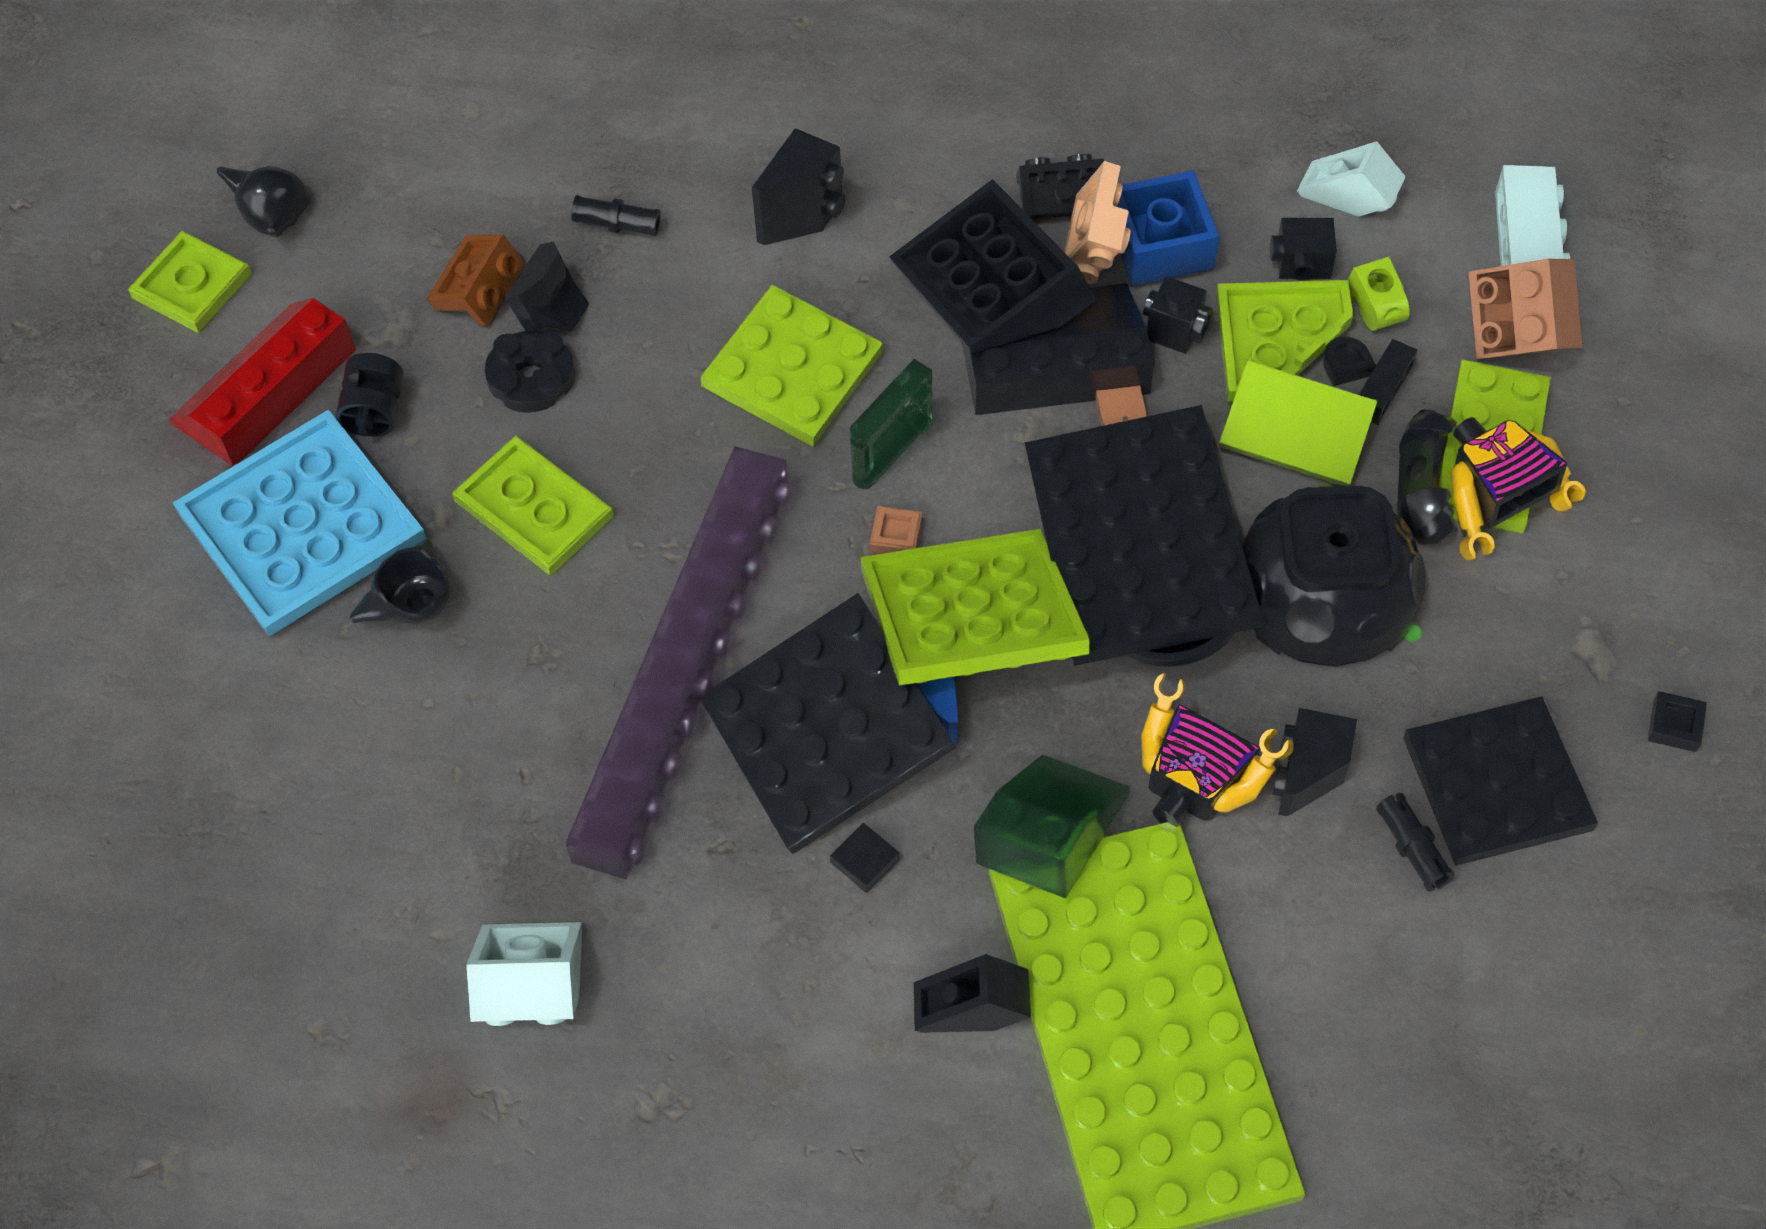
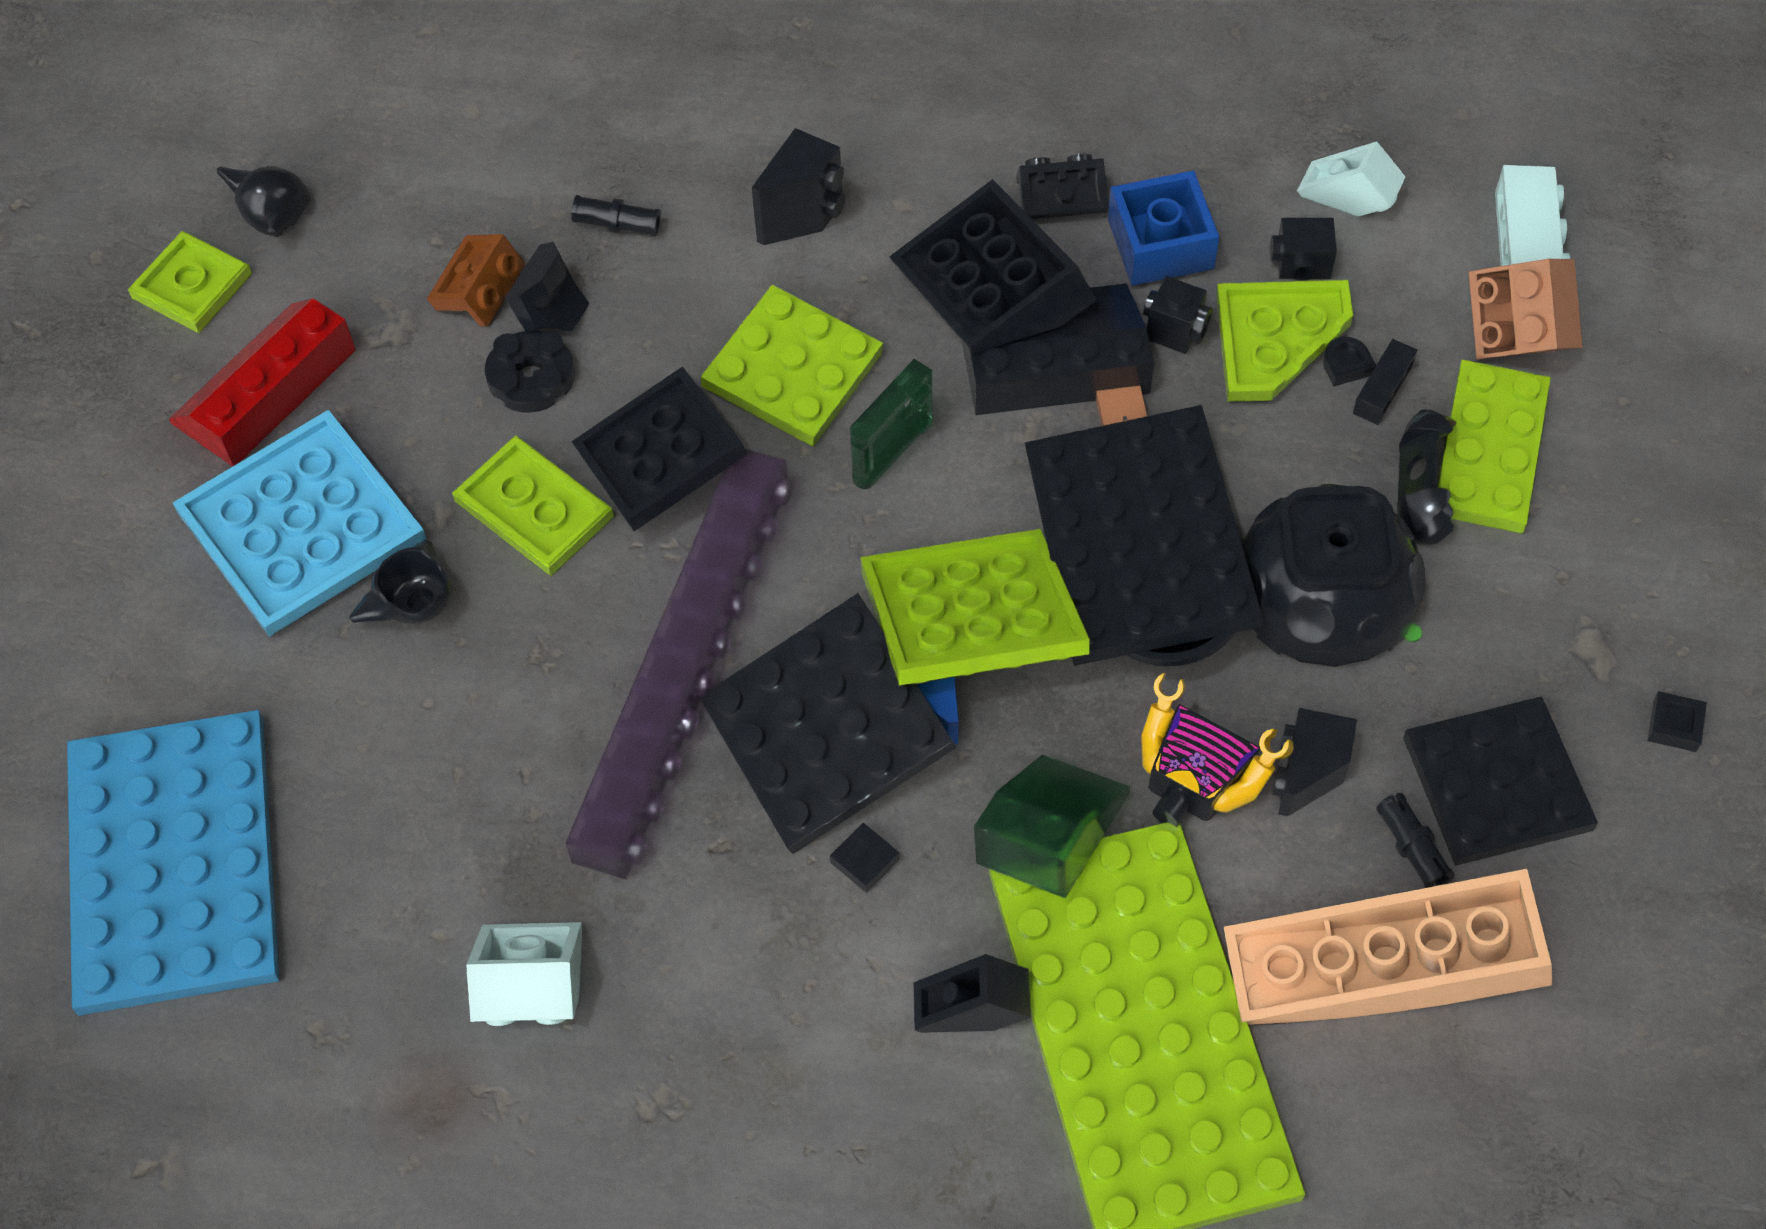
black wheel [335,353,404,437] -> none
nougat tile [869,506,923,554] -> none
light nougat plate [1064,161,1131,284] -> none
lime tile [1218,360,1377,486] -> none
lime leg [1347,256,1410,331] -> none
torso [1451,417,1586,561] -> none
none -> dark azure plate [67,710,280,1016]
none -> black plate [571,366,748,531]
none -> light nougat slope [1224,869,1552,1025]

